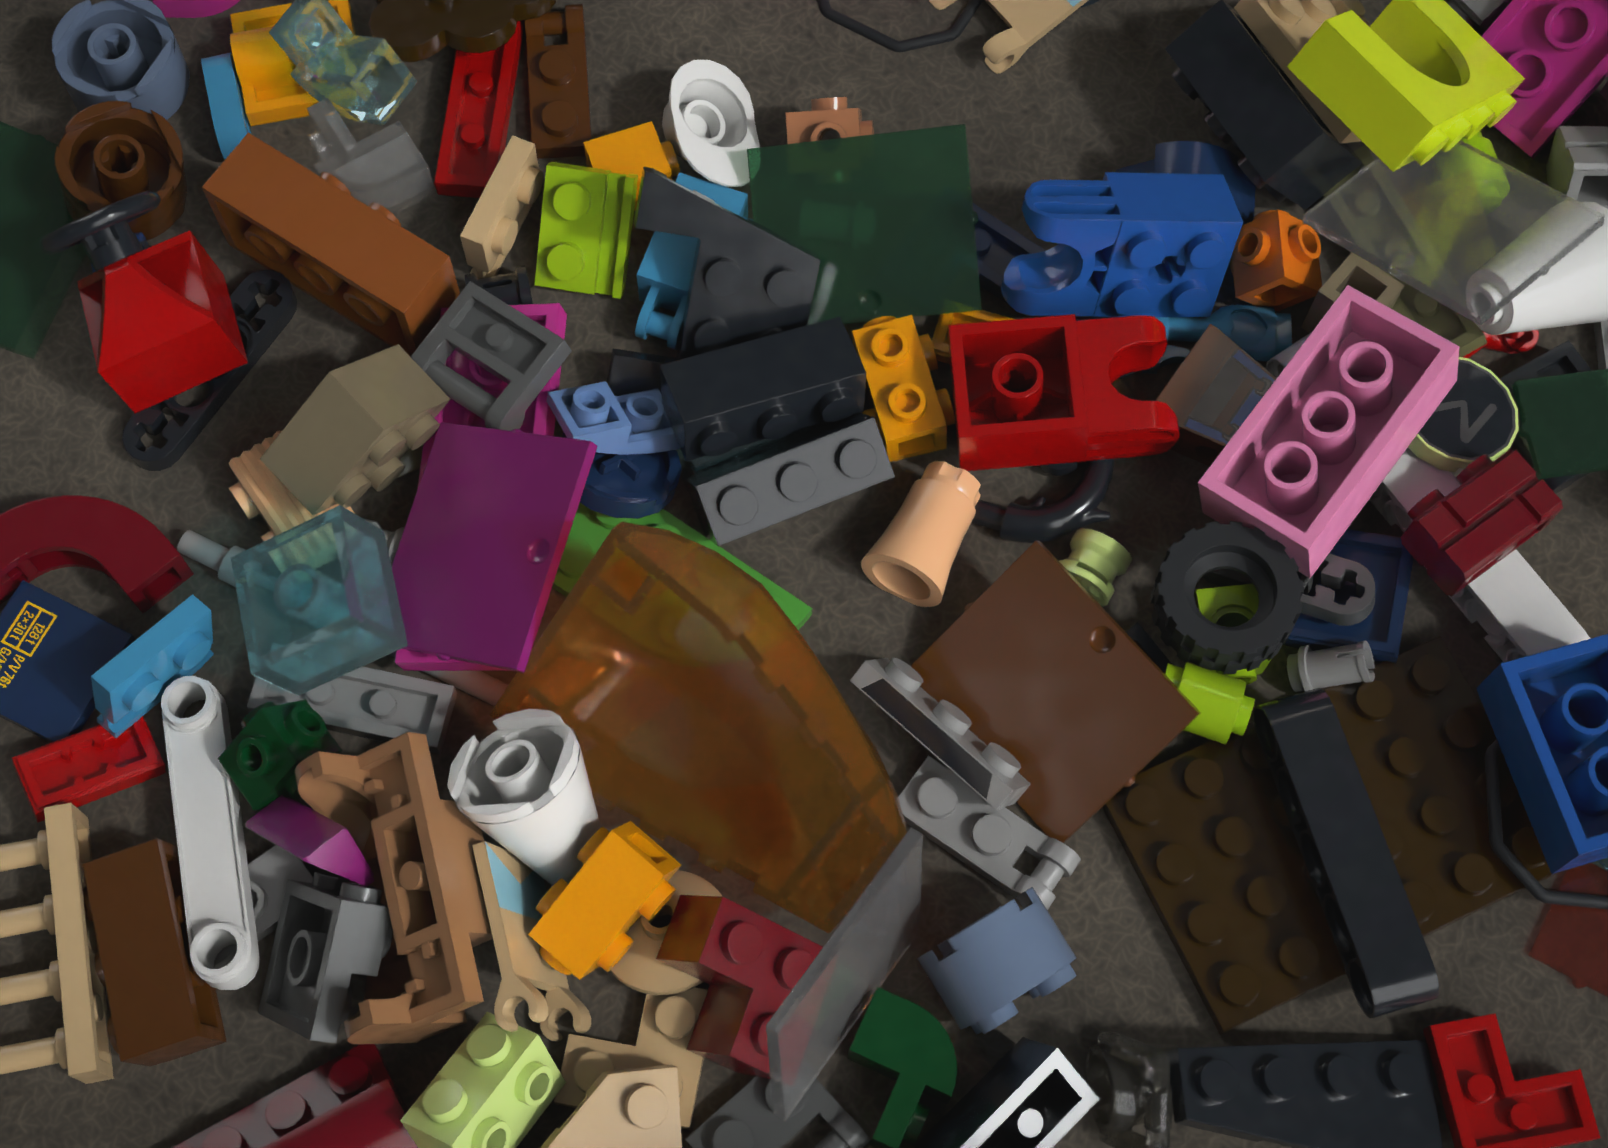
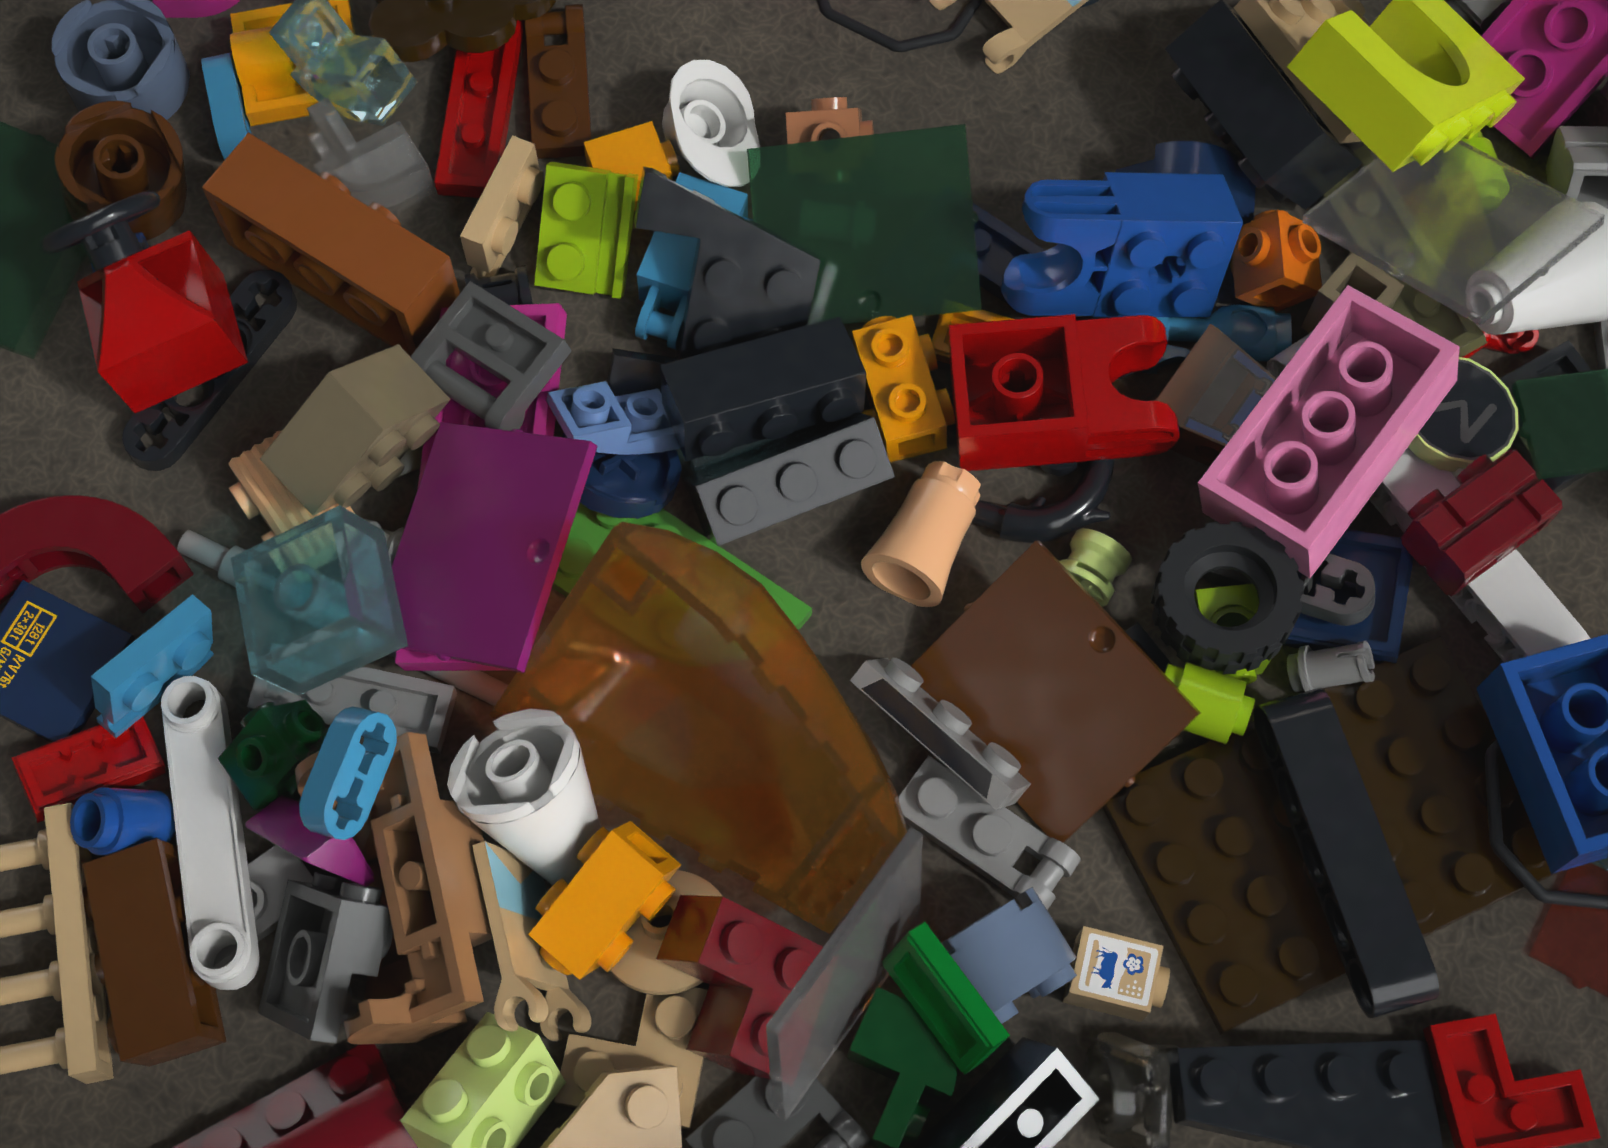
none -> blue brick [70,787,176,855]
none -> dark azure beam [299,706,397,840]
none -> green tile [882,922,1010,1075]
none -> brick [1062,926,1170,1022]

